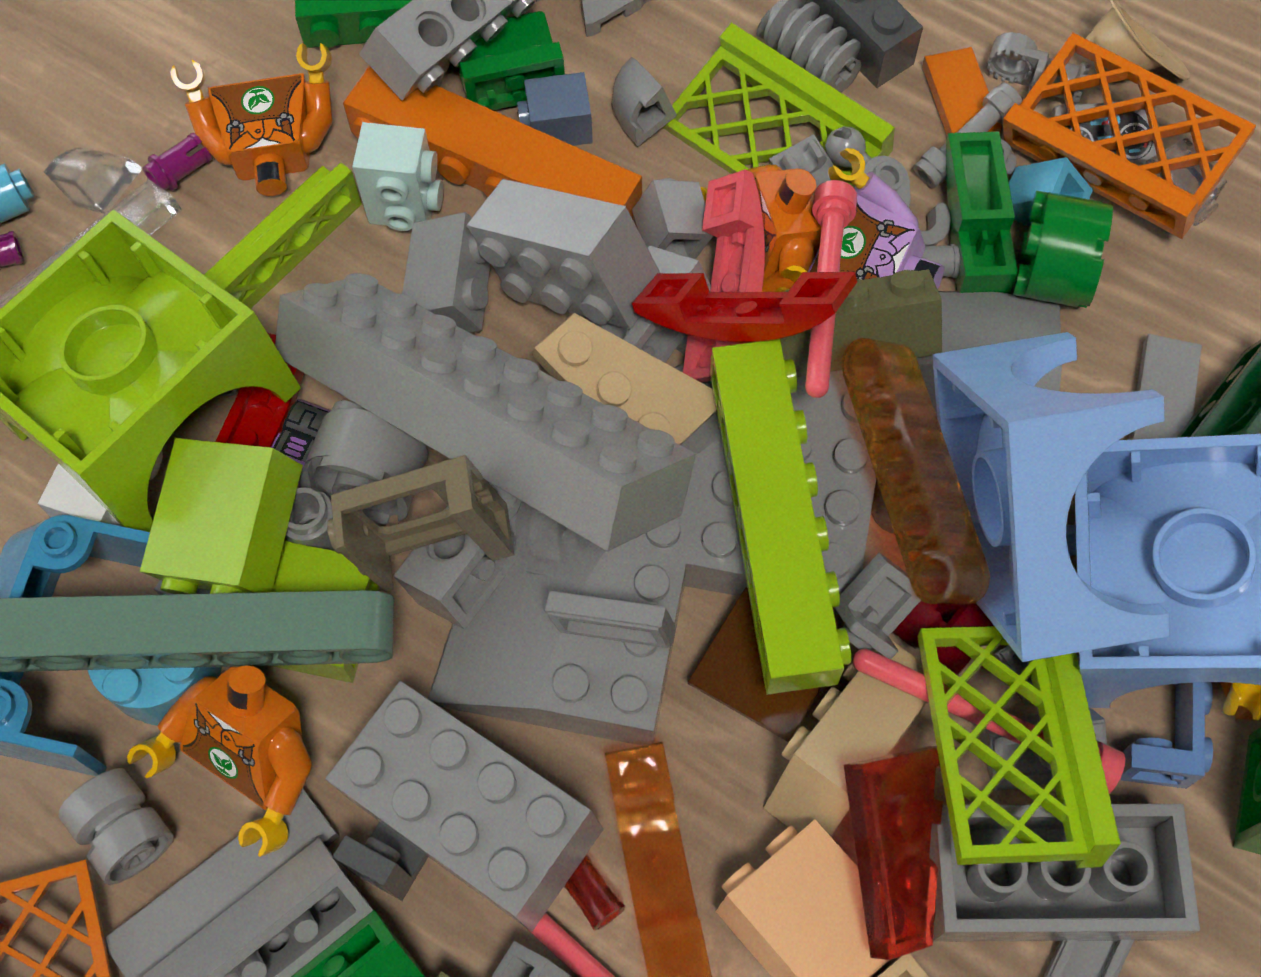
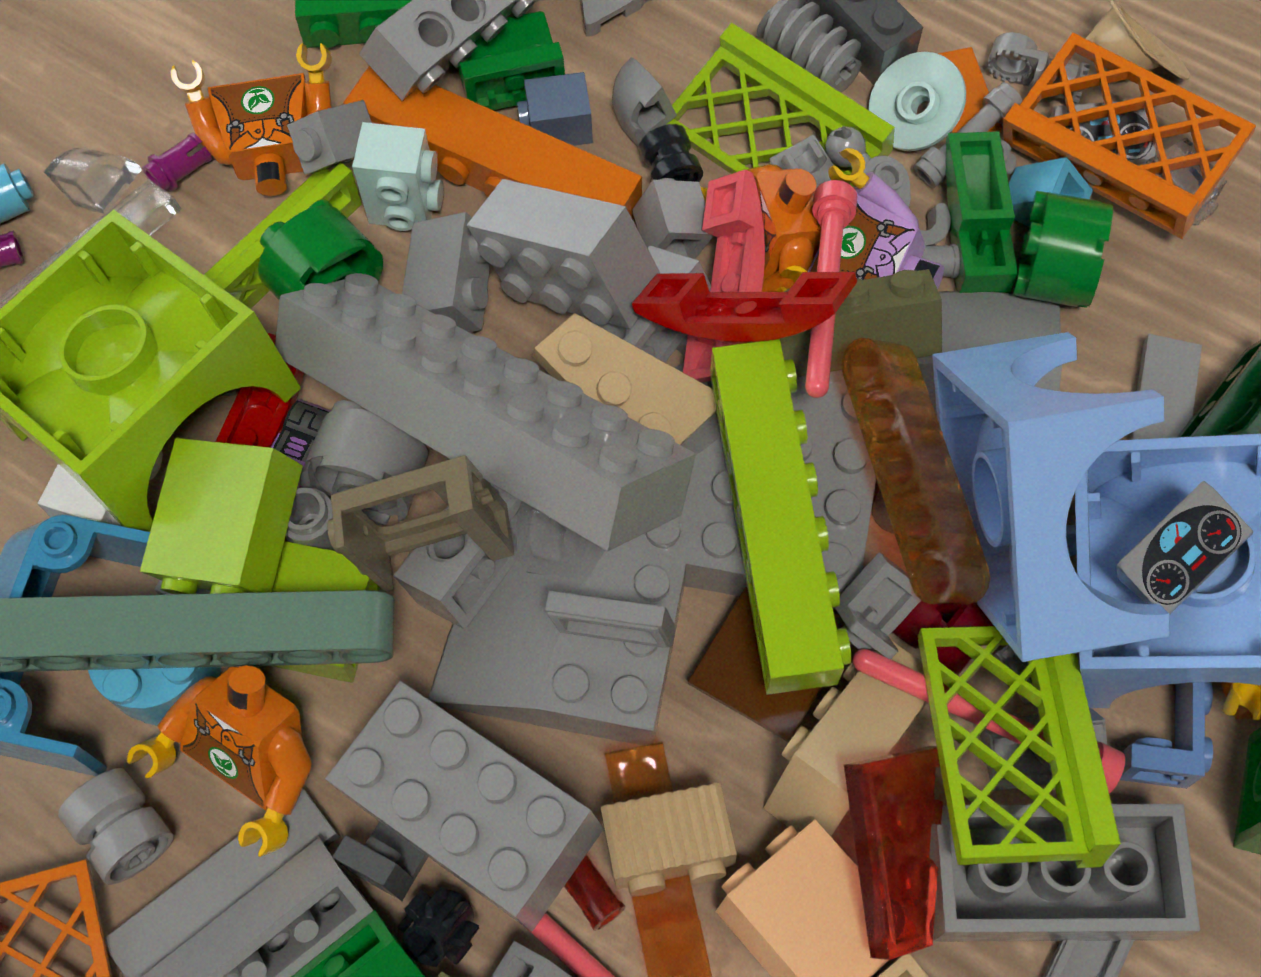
none -> green brick [258,199,383,300]
none -> light grey brick [287,100,372,175]
none -> black gear [398,887,479,967]
none -> tan brick [601,783,737,896]
none -> black wheel [639,124,703,182]
none -> light aqua dish [869,52,966,151]
none -> slope [1116,481,1253,615]

